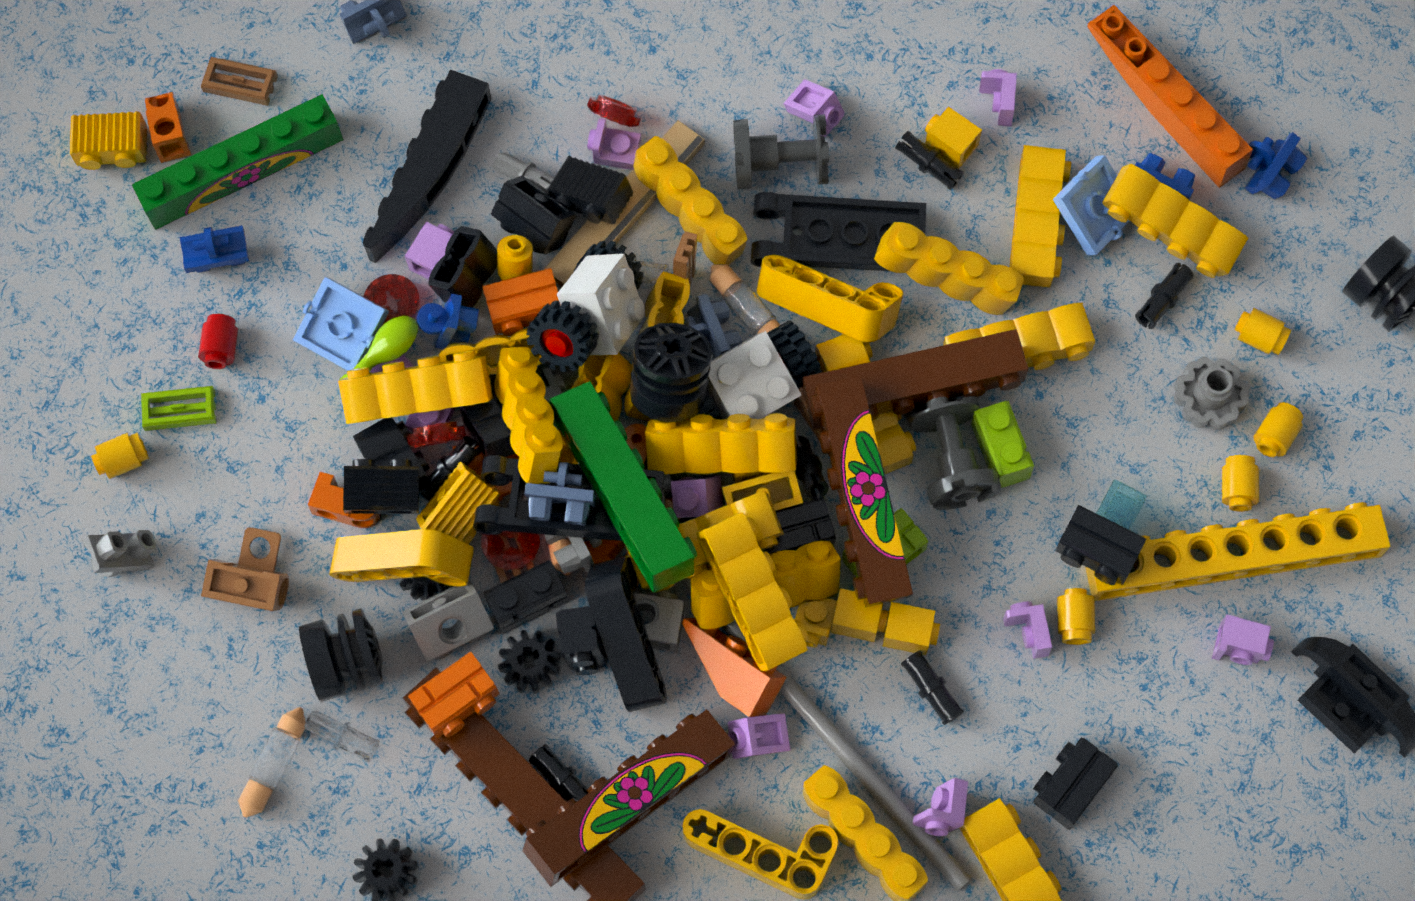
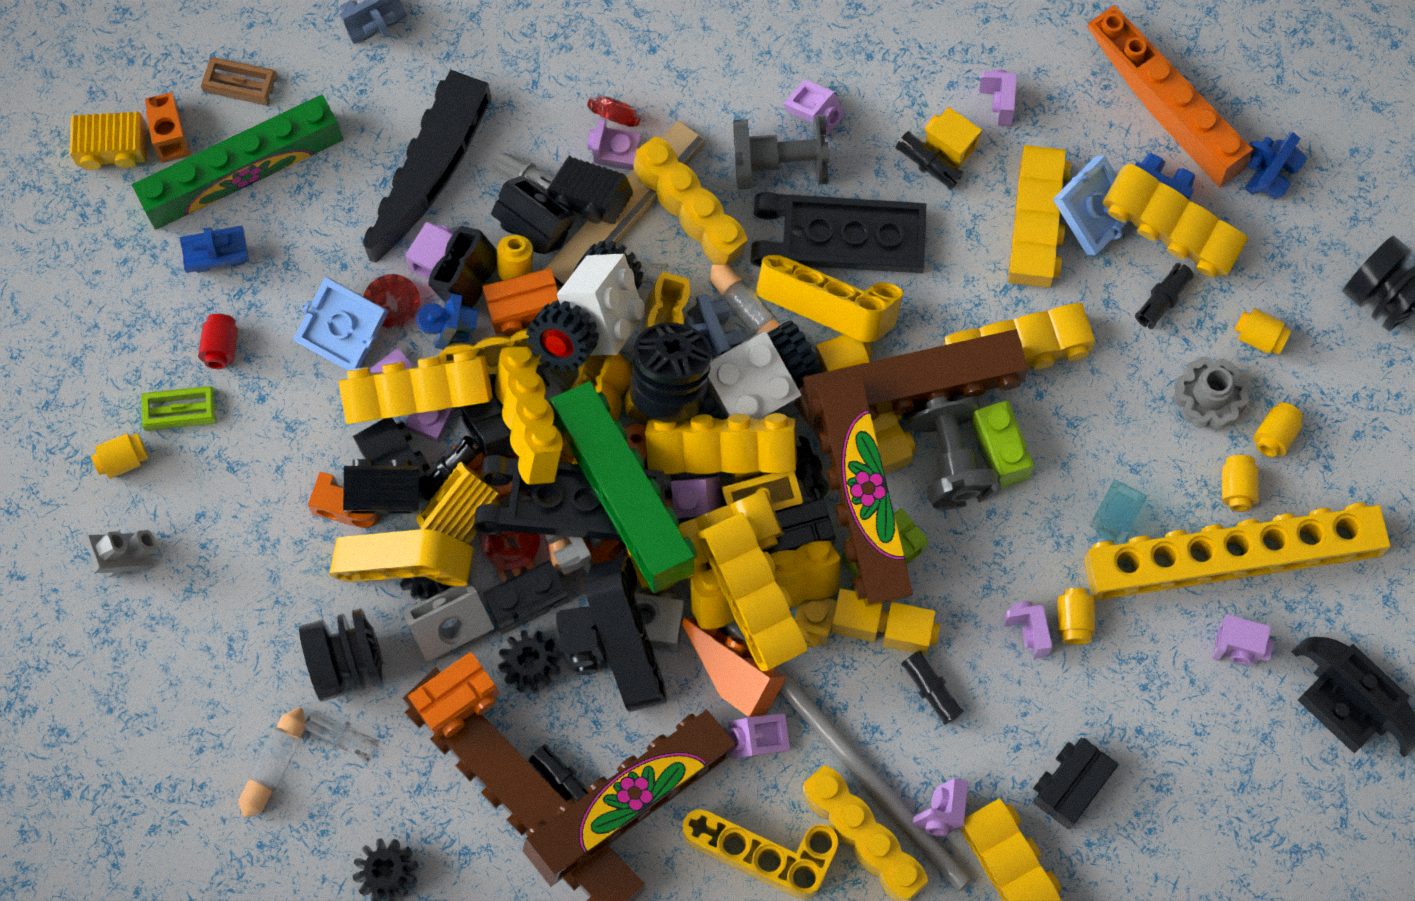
medium nougat piece [201,527,289,611] -> none
lime piece [339,315,418,380] -> none
clear red gear [407,421,466,447] -> none
sand blue hips [524,462,597,526] -> none
medium nougat tile [673,231,697,286] -> none
yellow brick [874,222,1024,315] -> none
black brick [1055,505,1146,585] -> none

